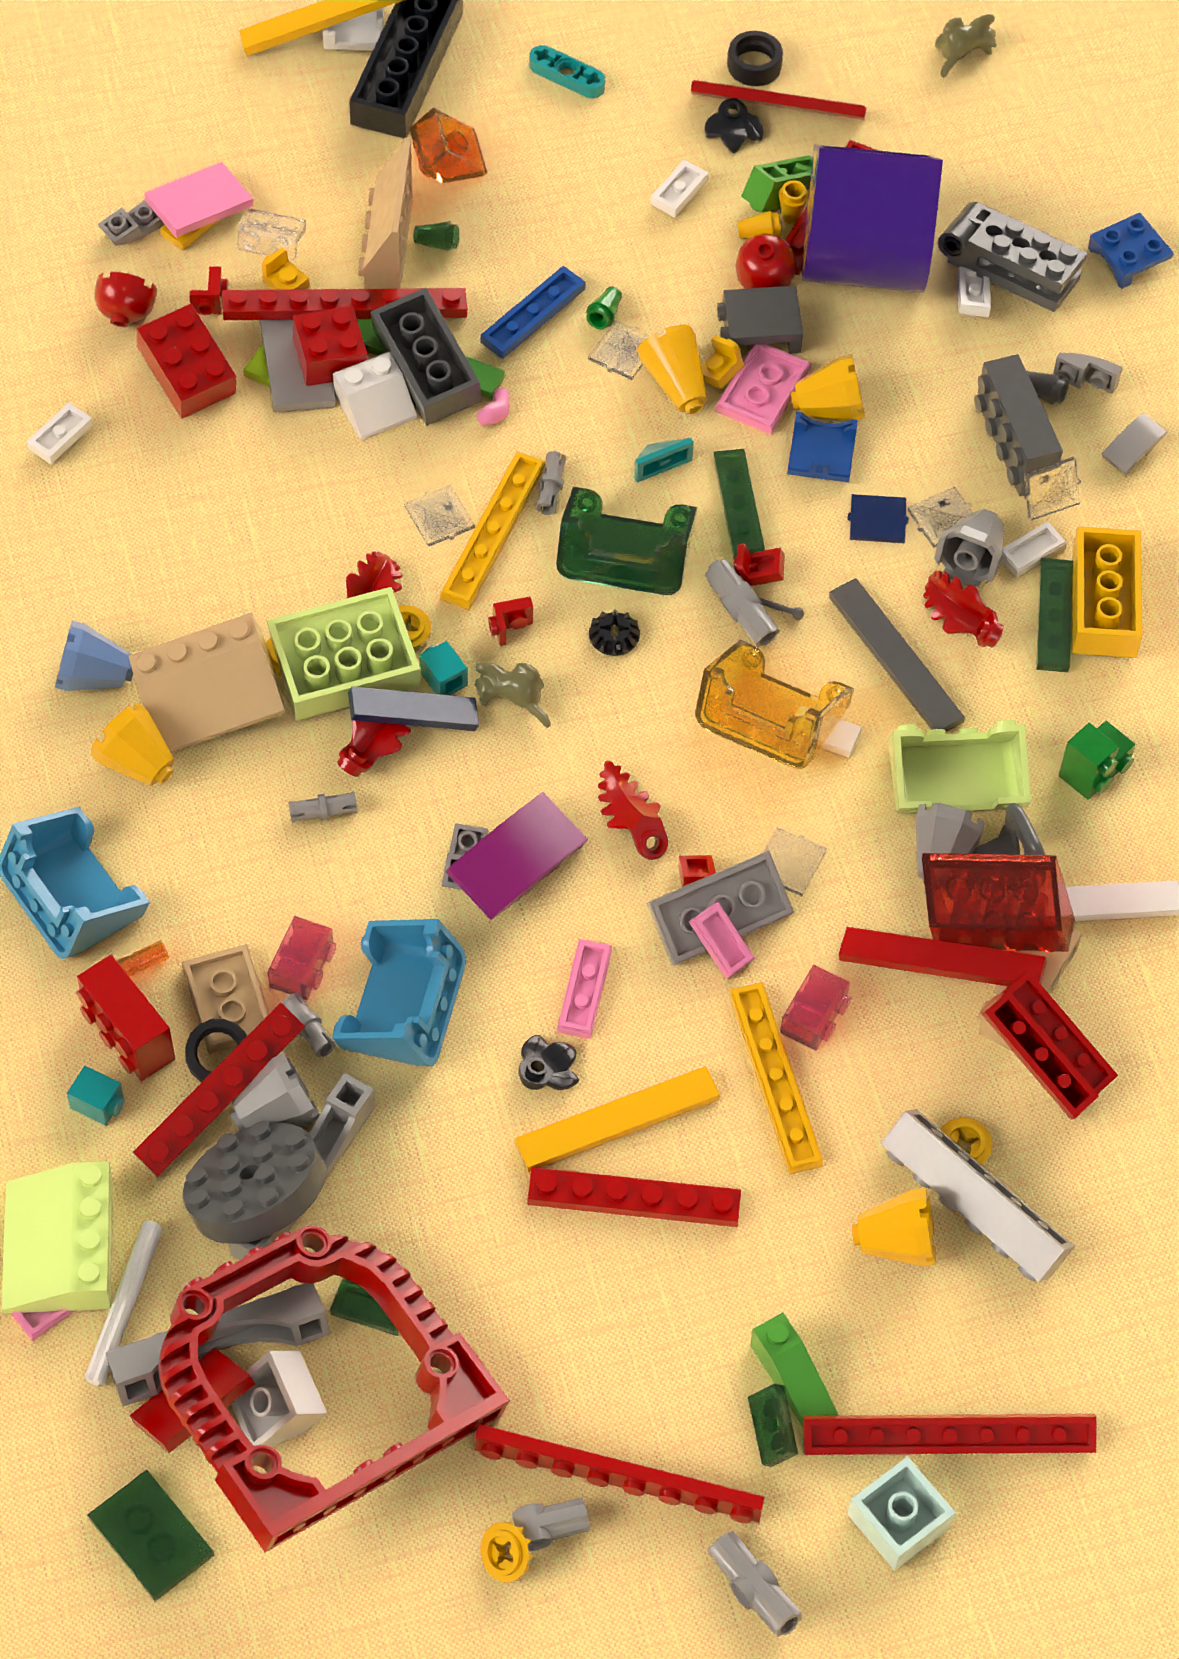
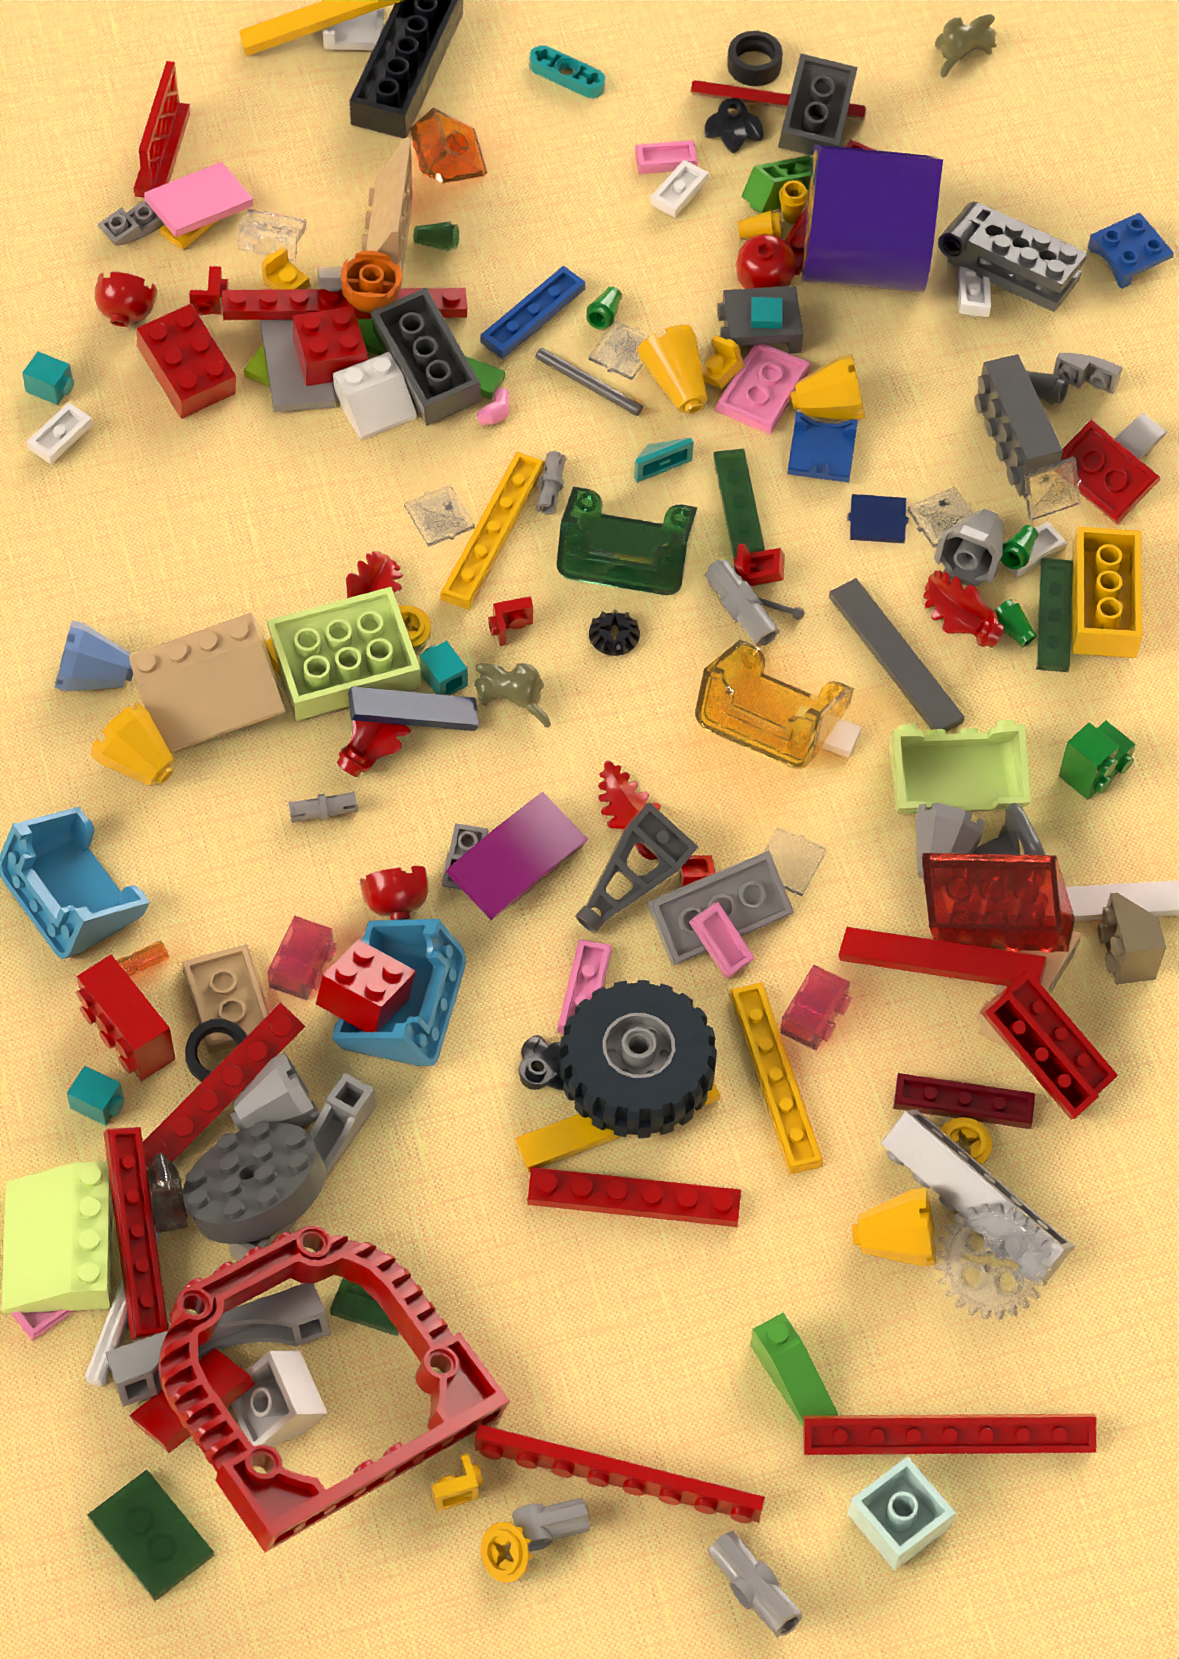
light grey pin [282,993,335,1057] -> none
clear green plate [748,1383,799,1467] -> none
none -> teal brick [22,351,74,405]
none -> red tile [103,1127,168,1340]
none -> red fence [133,61,191,198]
none -> clear smoke piece [147,1153,188,1233]
none -> red brick [316,939,416,1032]
none -> light grey slope [318,266,342,292]
none -> orange cylinder [340,250,402,313]
none -> red cylinder [359,866,429,920]
none -> yellow bracket [431,1454,483,1512]
none -> dark grey bar [536,348,643,416]
none -> black wheel [560,980,717,1138]
none -> dark grey plate [575,802,698,933]
none -> bright pink tile [635,140,698,174]
none -> teal tile [751,297,782,329]
none -> dark grey slope [778,53,858,156]
none -> dark red tile [893,1073,1035,1129]
none -> clear gear [934,1203,1051,1320]
none -> green cone [994,599,1037,647]
none -> green cone [1001,525,1038,570]
none -> red tile [1058,419,1160,524]
none -> dark tan slope [1097,892,1166,985]

